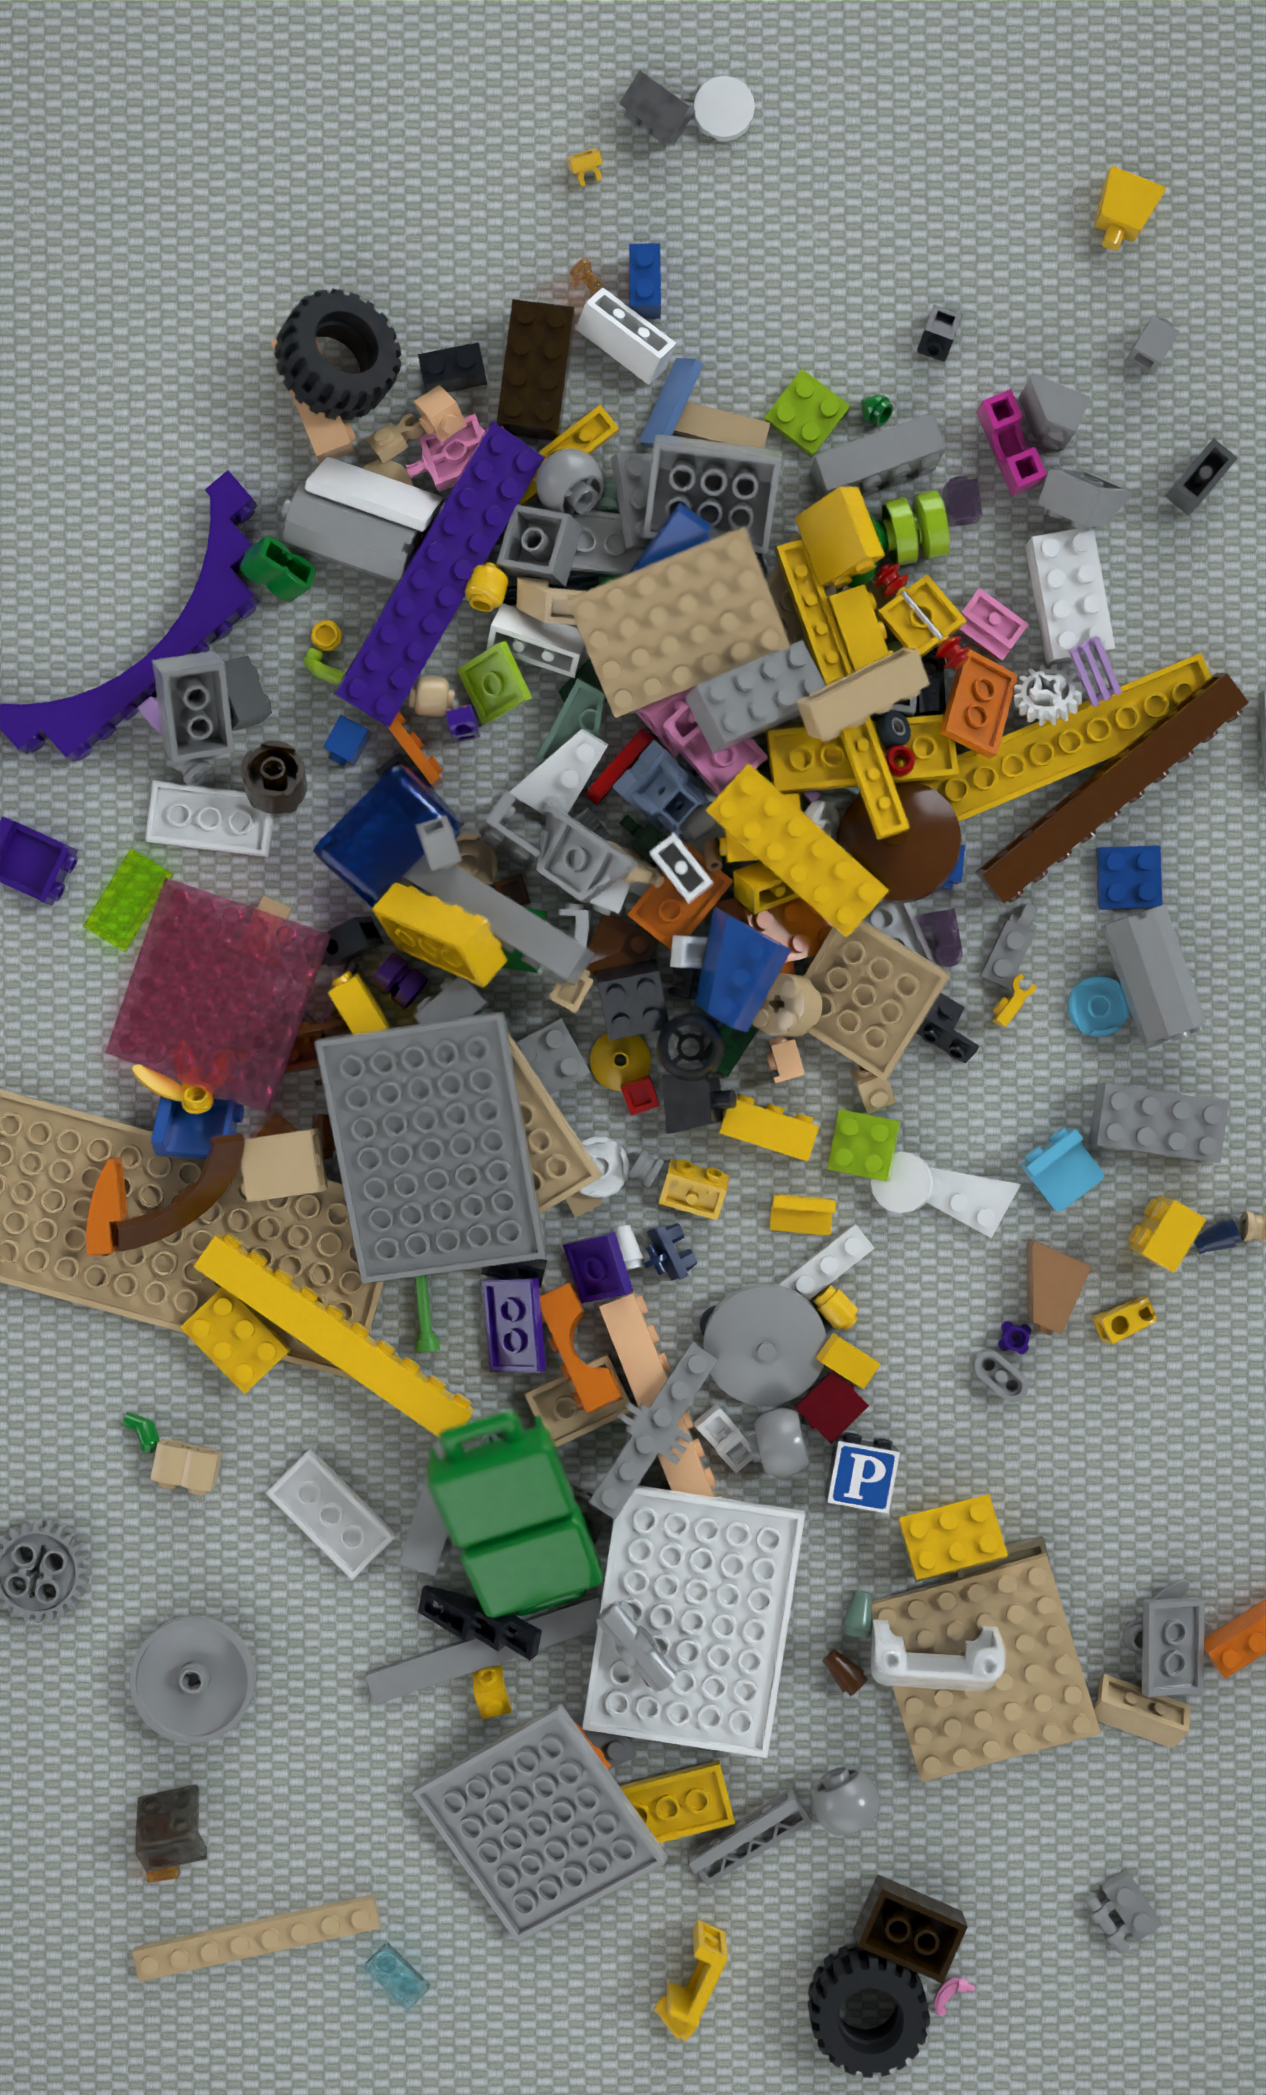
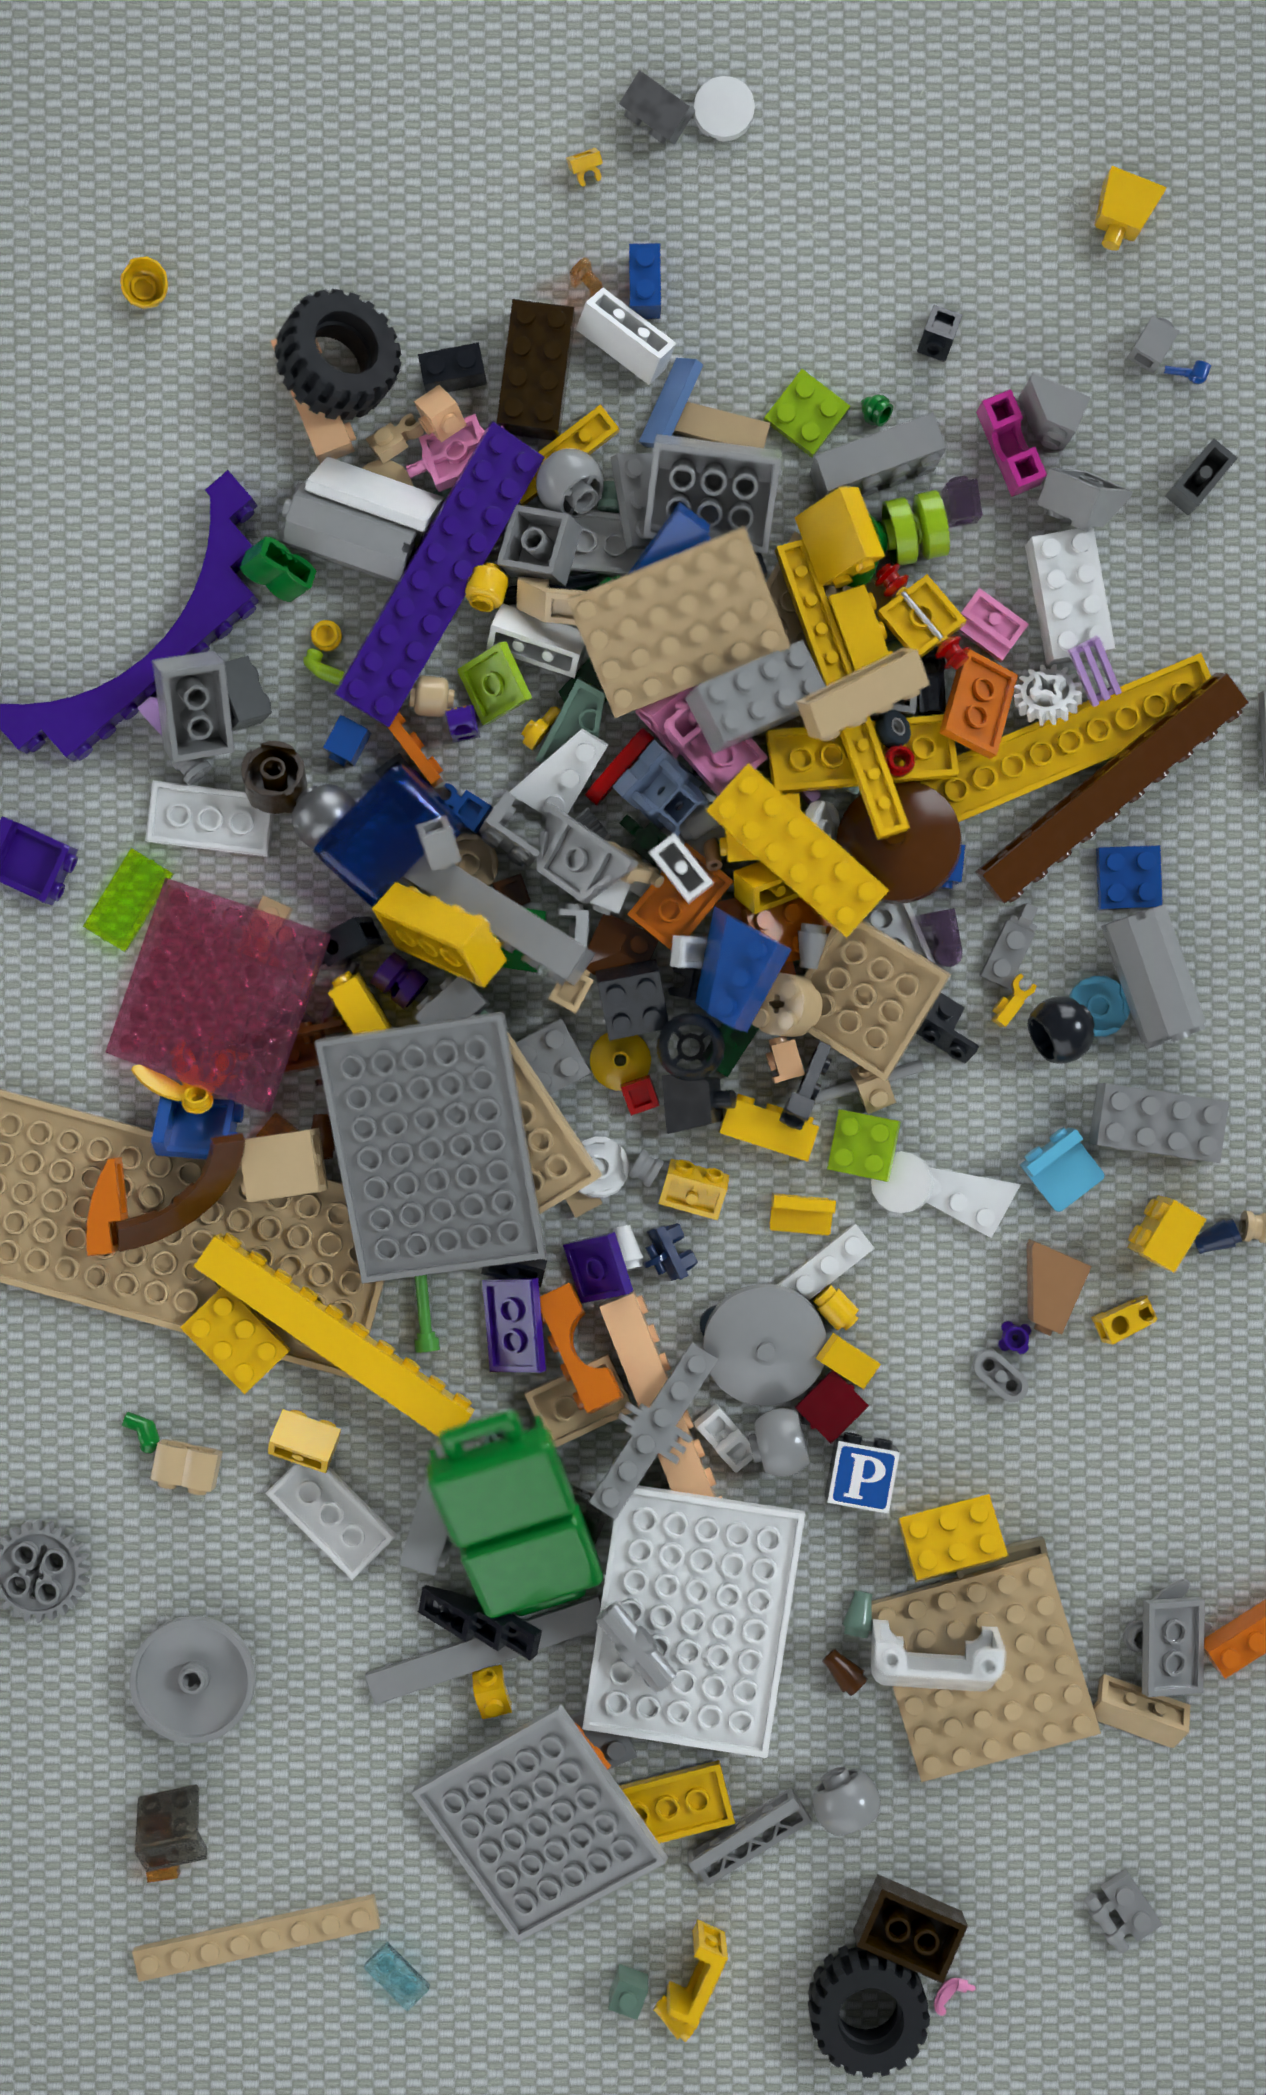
none -> yellow hair [120,256,169,309]
none -> yellow brick [268,1409,341,1474]
none -> flat silver wheel [292,784,360,851]
none -> blue plate [435,783,493,834]
none -> yellow plate [521,706,561,751]
none -> sand green brick [608,1964,648,2020]
none -> black plate [779,1041,832,1130]
none -> light grey cone [797,923,829,969]
none -> light grey bar [814,1059,924,1105]
none -> black wheel [1027,996,1095,1064]
none -> blue hand [1164,360,1211,384]

